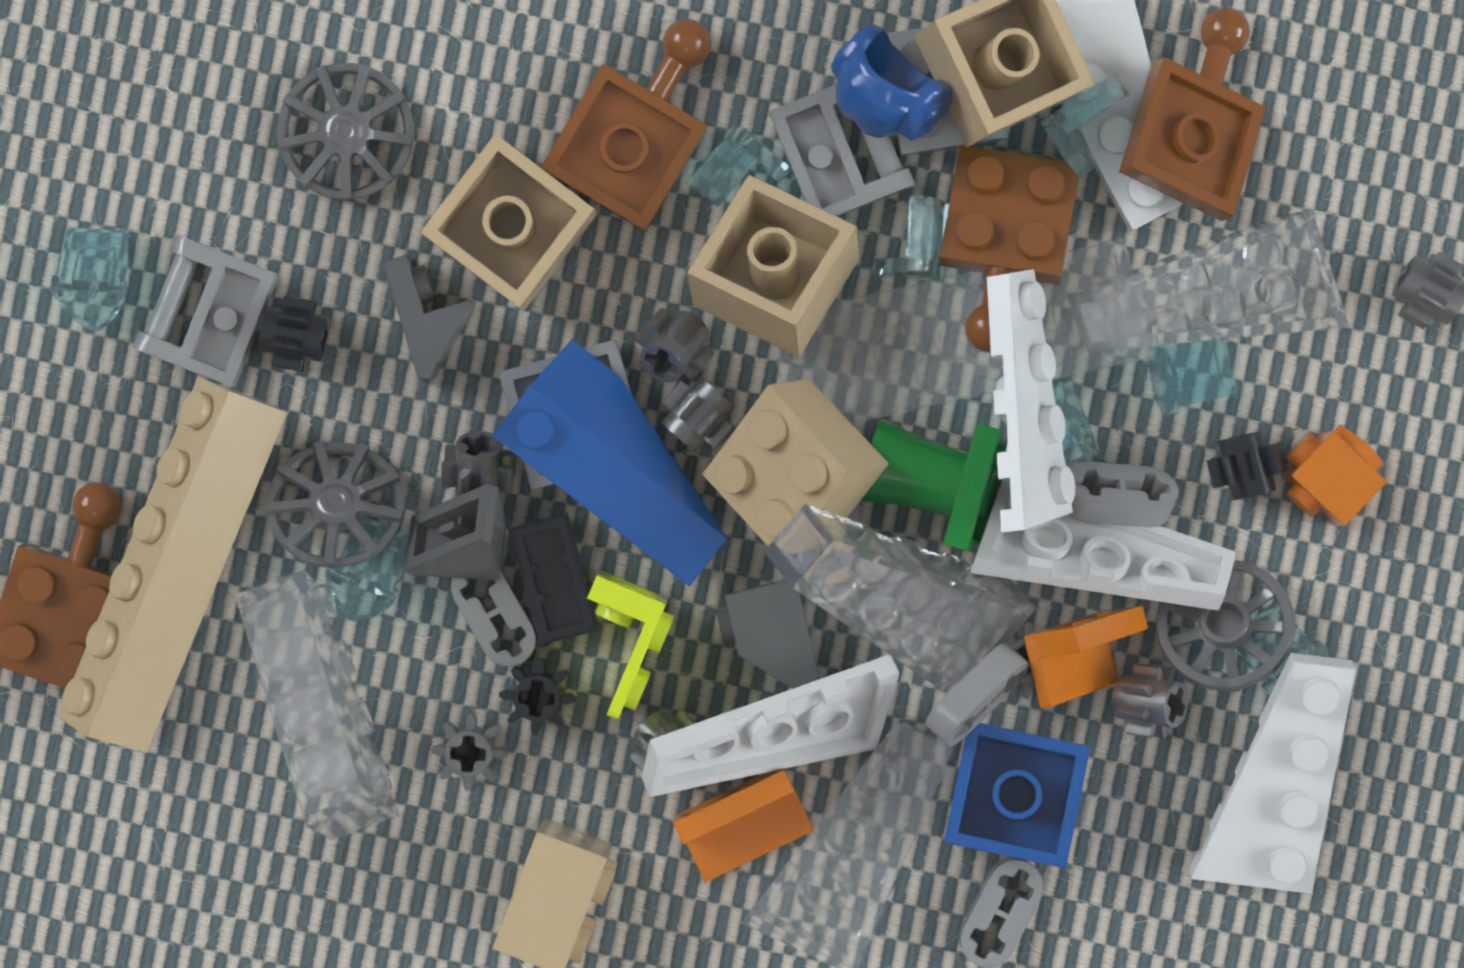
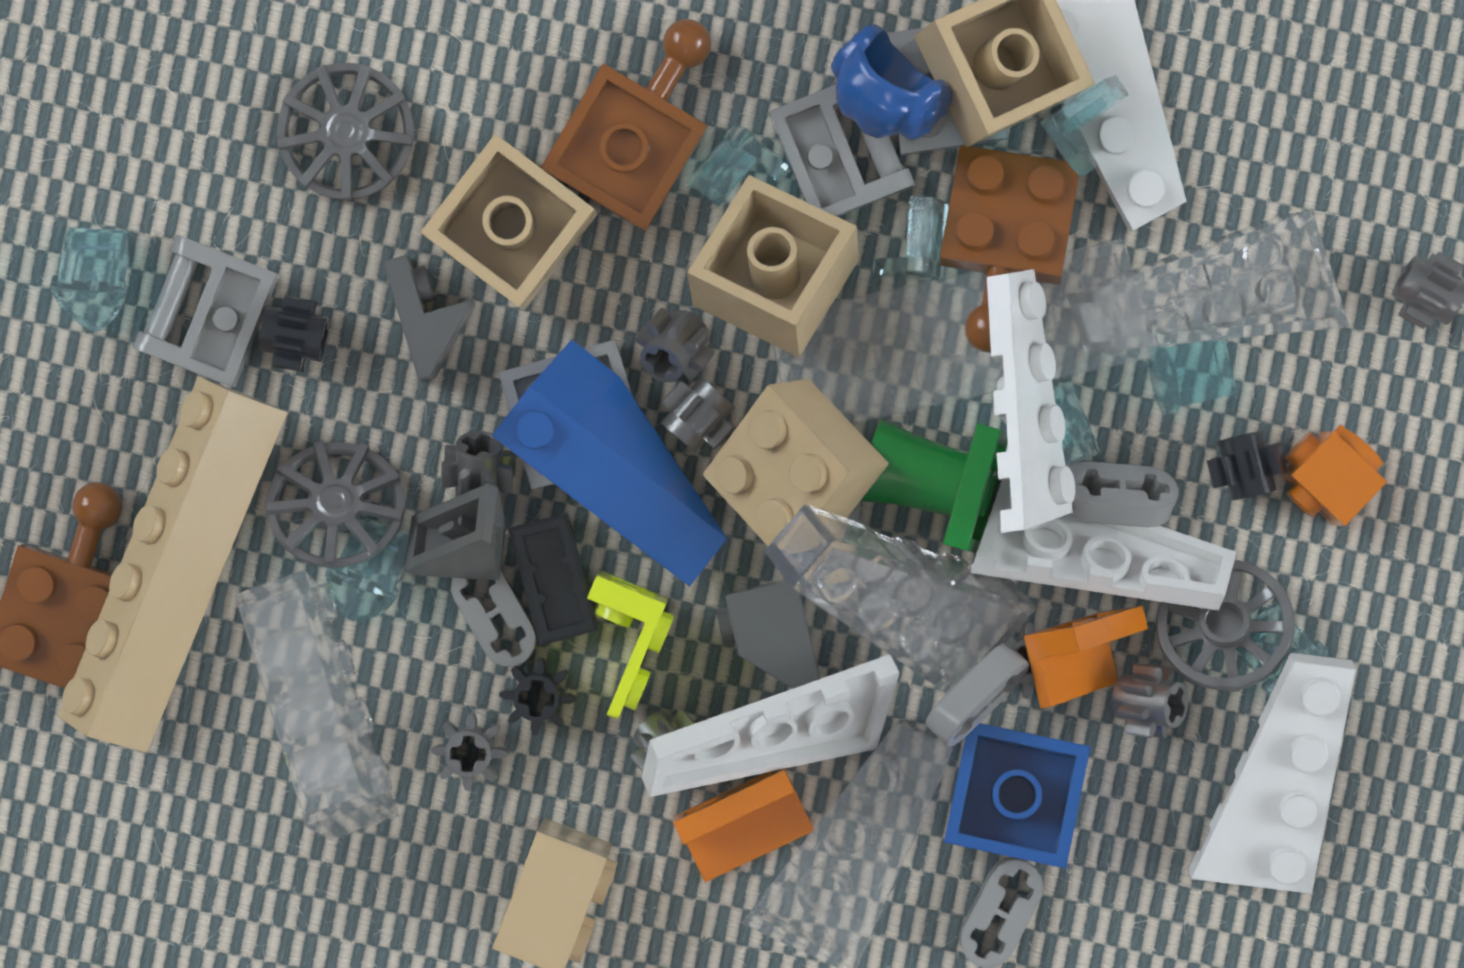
dark orange plate [1119,7,1266,221] -> none

